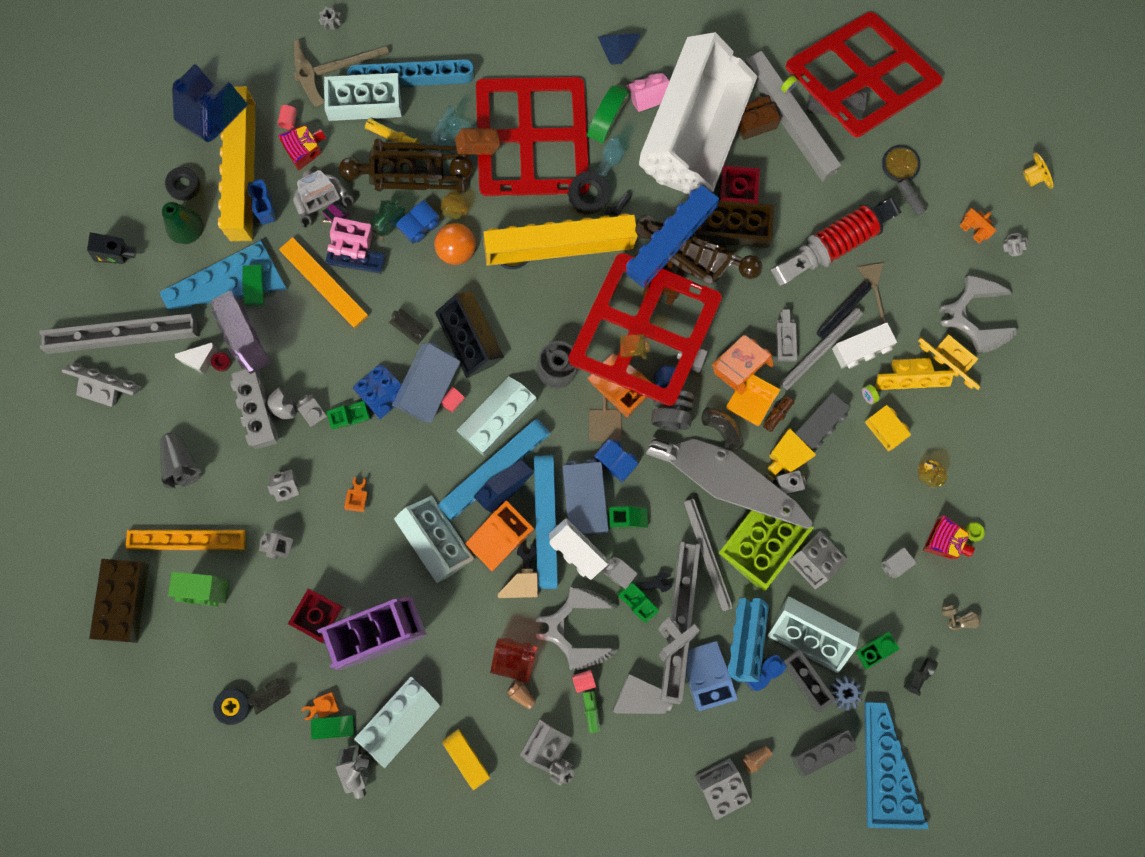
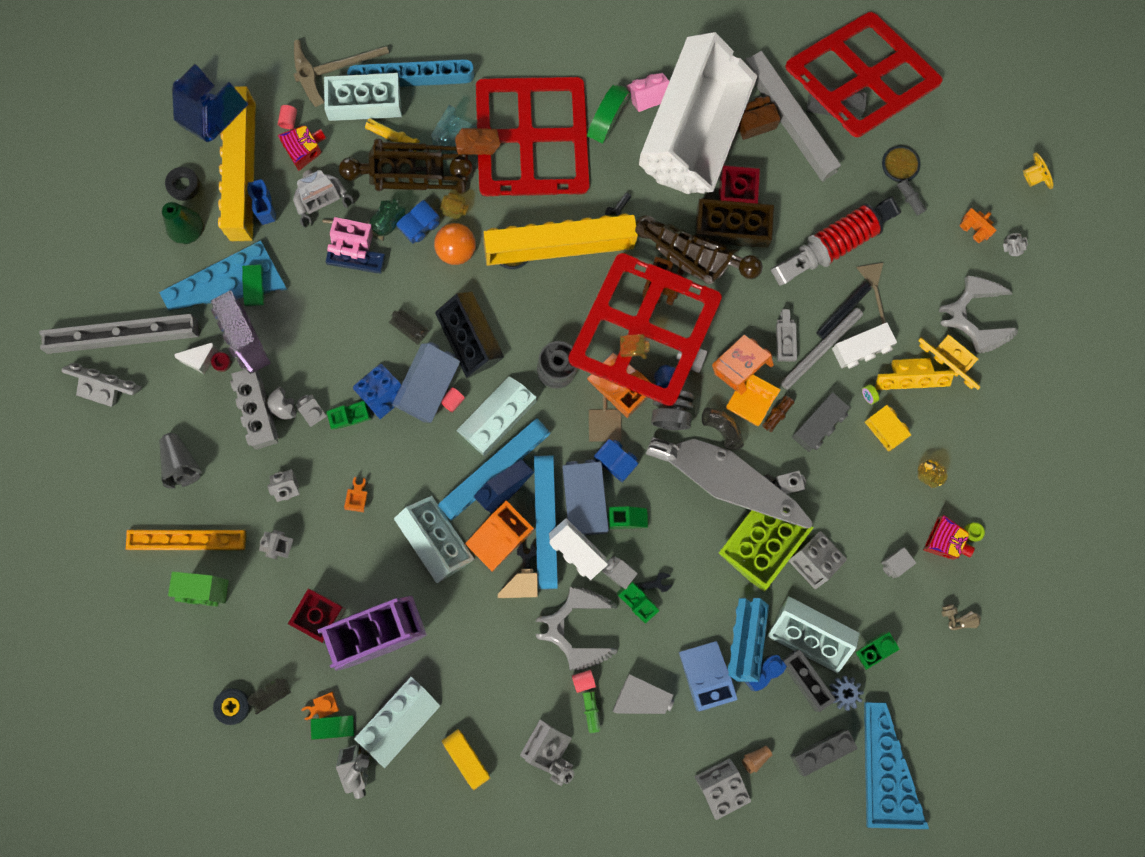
black torso [87,232,136,264] -> none
dark brown brick [89,559,149,643] -> none
light orange tile [279,237,369,329] -> none
light grey gear [319,7,341,30] -> none
tile [322,201,349,223] -> none
clear red brick [490,638,537,683] -> none
medium nougat cone [507,680,536,710] -> none
black tyre [568,171,610,215] -> none
clear light blue axle [597,137,626,177] -> none
dark blue slope [598,33,641,65] -> none
blue brick [626,185,719,288] -> none
light grey bracket [658,618,700,662] -> none
light grey tile [660,542,700,704] -> none
light grey axle [684,499,733,611] -> none
yellow torso [767,429,816,476] -> none
lime tile [781,76,799,94] -> none
pearl dark grey connector [904,657,938,696] -> none

